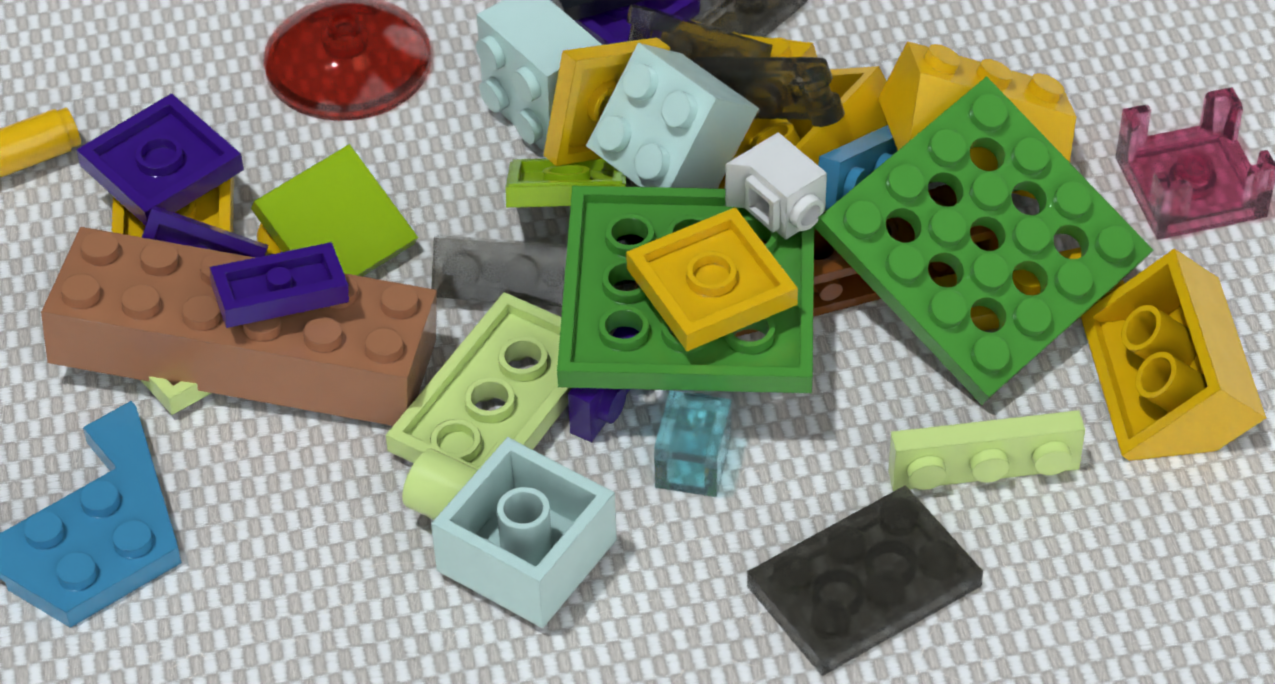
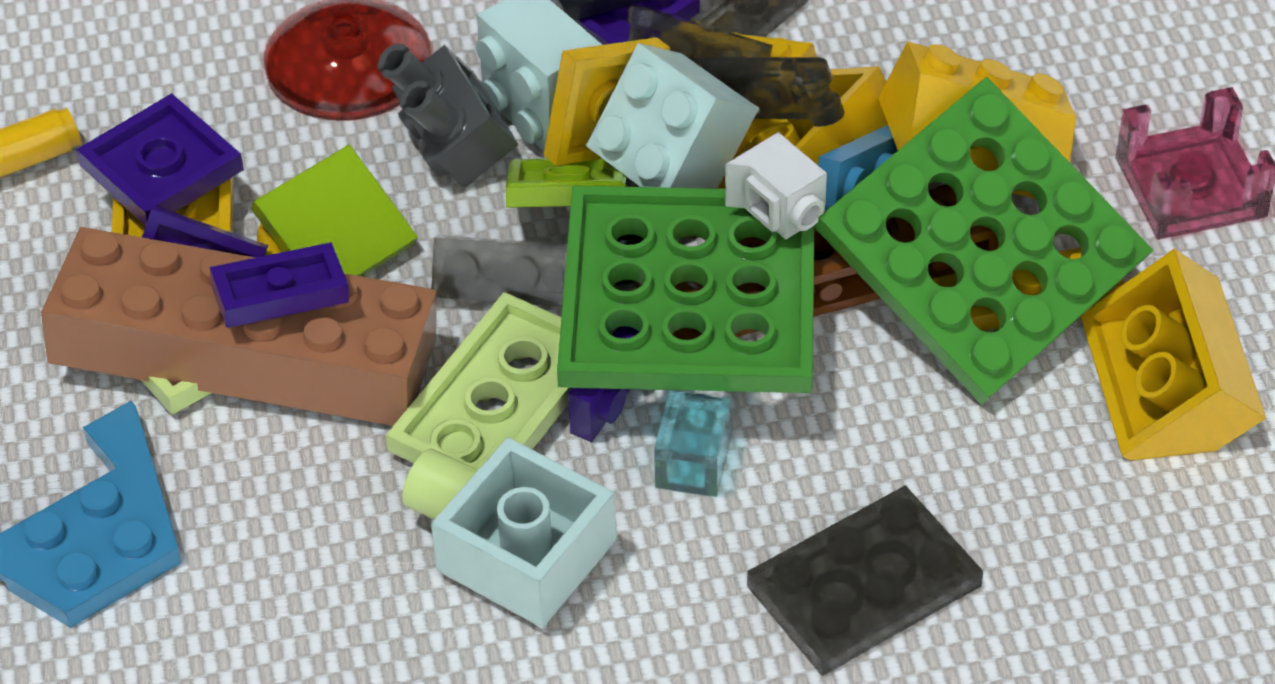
yellow plate [626,207,798,351] -> none
yellowish green plate [888,410,1085,491] -> none
none -> dark grey brick [378,43,519,188]

